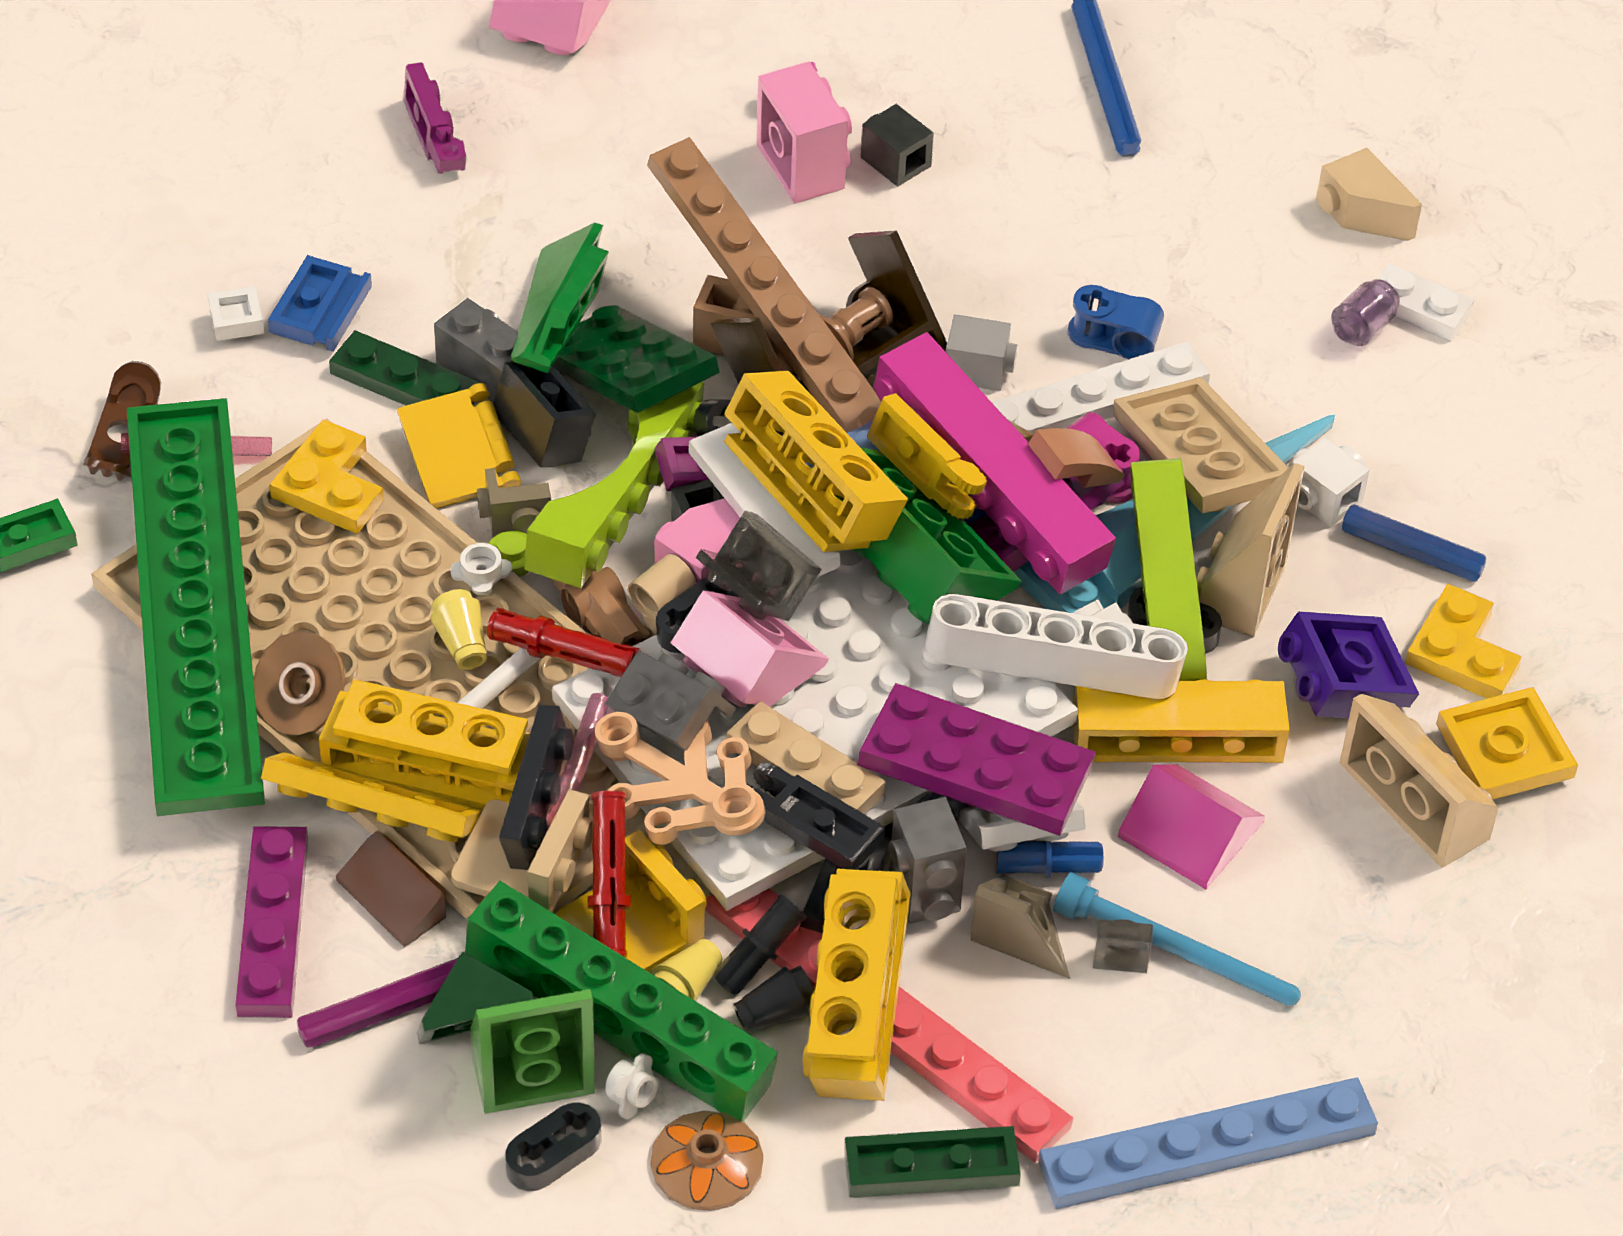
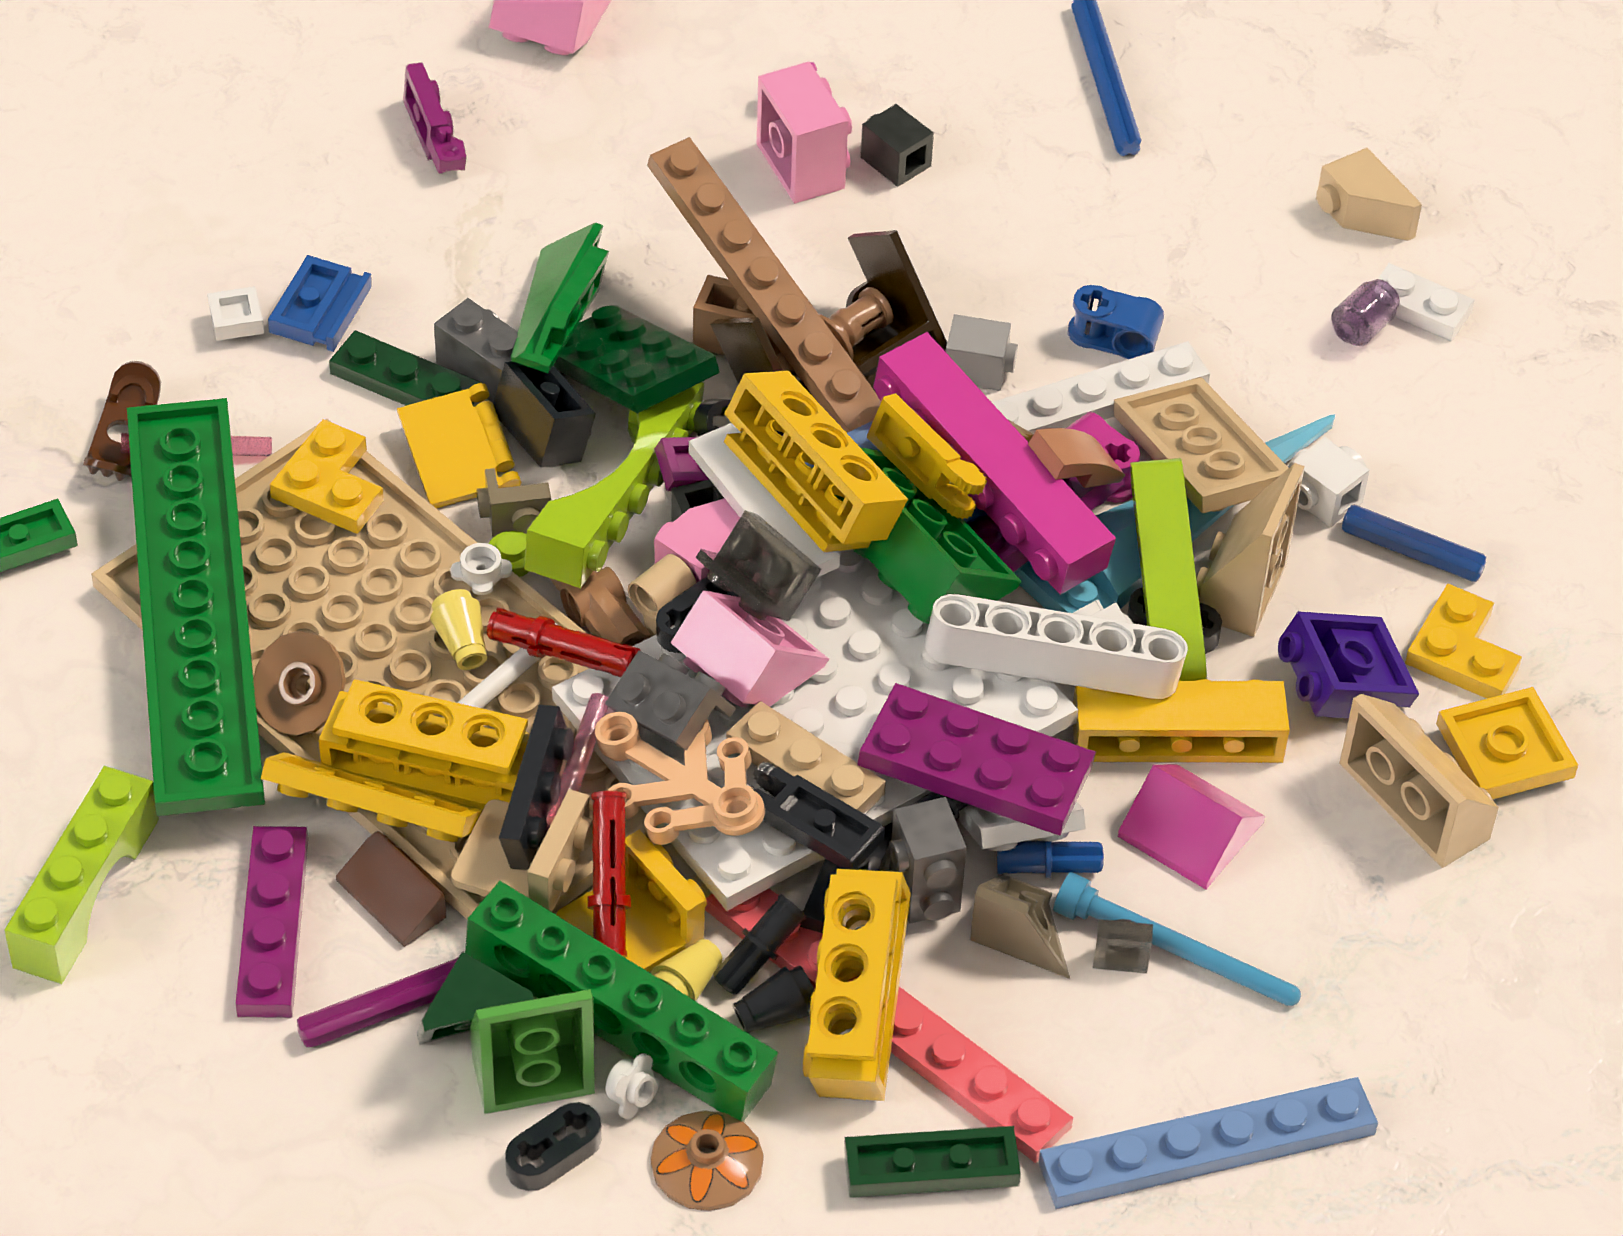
none -> lime arch [4,766,159,984]

